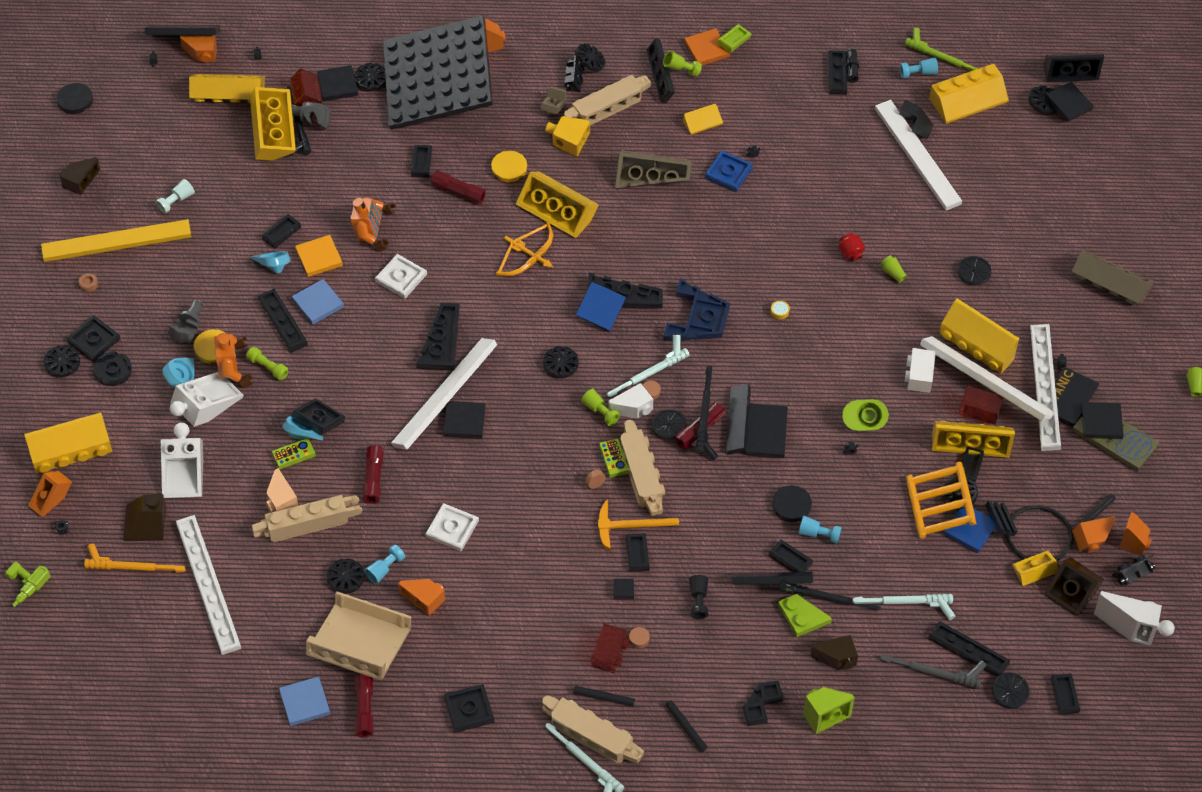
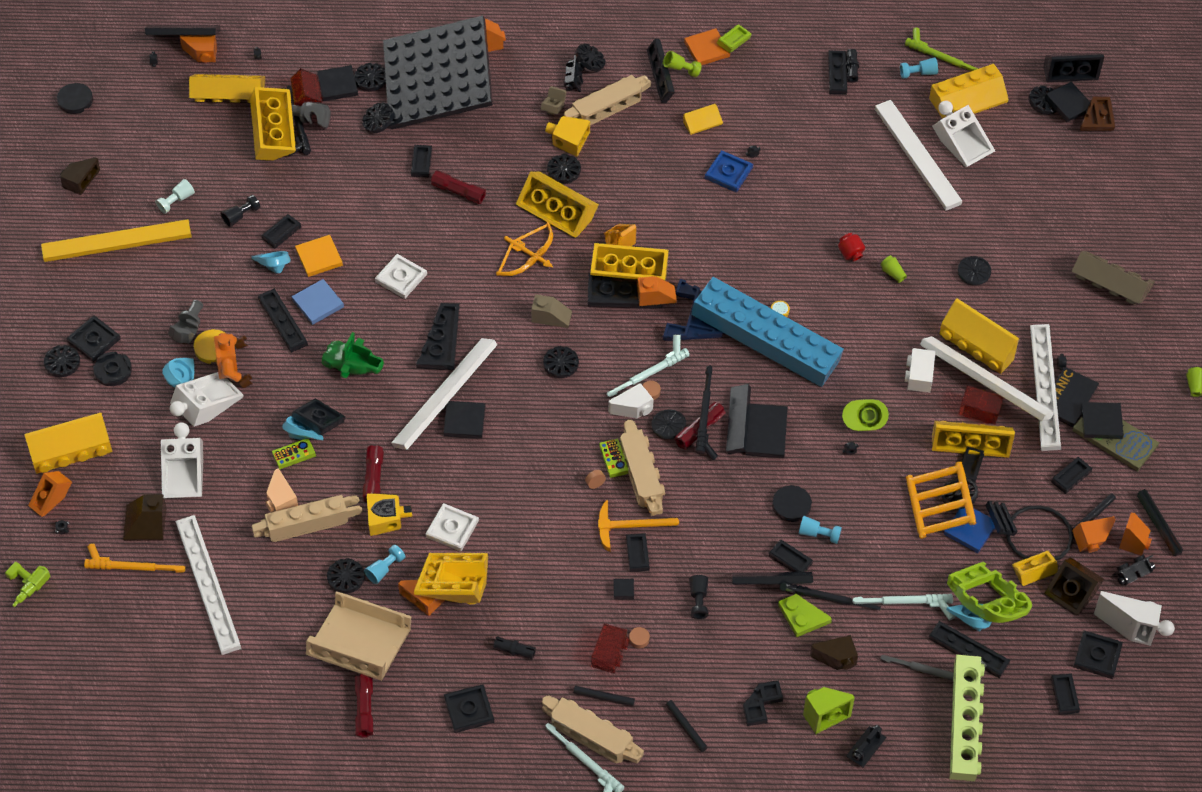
nougat tile [78,273,98,292] -> none
lime piece [246,347,288,380] -> none
medium blue tile [279,677,330,726] -> none
orange torso [351,197,396,252] -> none
yellow tile [491,151,527,183] -> none
blue tile [576,282,626,332] -> none
lime piece [581,389,620,426] -> none
dark tan wedge [615,150,693,188] -> none
black tile [899,100,933,139] -> none
black wheel [992,672,1029,709] -> none
none -> black piece [221,194,261,227]
none -> green piece [322,332,384,378]
none -> black wheel [362,102,394,133]
none -> yellow torso [367,494,412,536]
none -> yellow slope [414,553,488,605]
none -> black pin [493,636,536,660]
none -> dark tan slope [531,294,572,328]
none -> black wheel [547,154,581,184]
none -> yellow slope [590,243,668,280]
none -> light orange slope [604,224,636,246]
none -> orange slope [637,276,677,306]
none -> dark azure brick [691,277,844,387]
none -> black hinge [846,725,886,768]
none -> white slope [932,101,995,167]
none -> medium azure piece [946,603,992,631]
none -> lime slope [947,562,1032,623]
none -> yellowish green brick [950,655,985,781]
none -> black tile [1051,457,1093,494]
none -> black tile [1073,630,1123,679]
none -> reddish brown wing [1080,97,1115,131]
none -> black axle [1137,489,1183,556]

